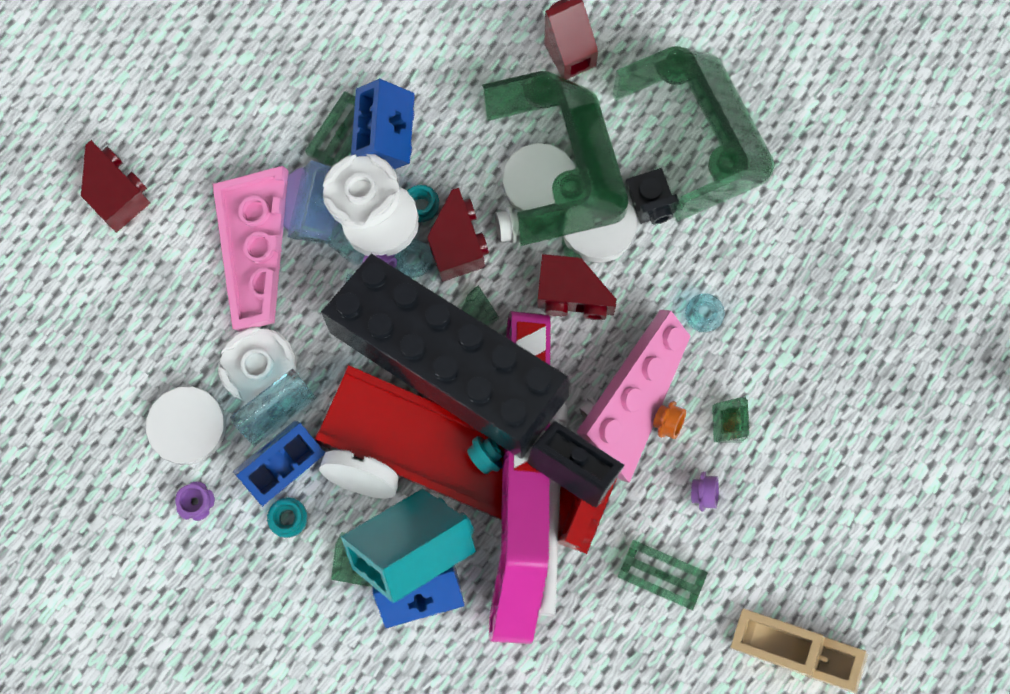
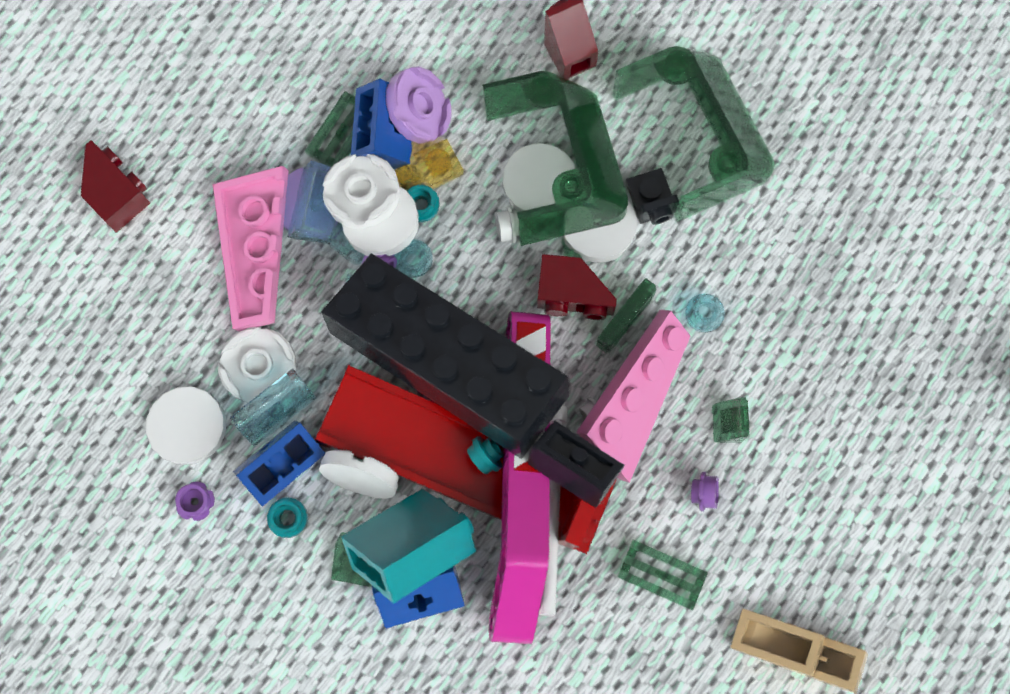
dark red slope [427,188,489,282] -> none
clear green tile [462,285,499,326] -> none
orange plate [653,401,686,439] -> none
none -> lavender tile [386,66,451,144]
none -> clear yellow plate [395,139,464,190]
none -> clear green tile [596,278,657,354]

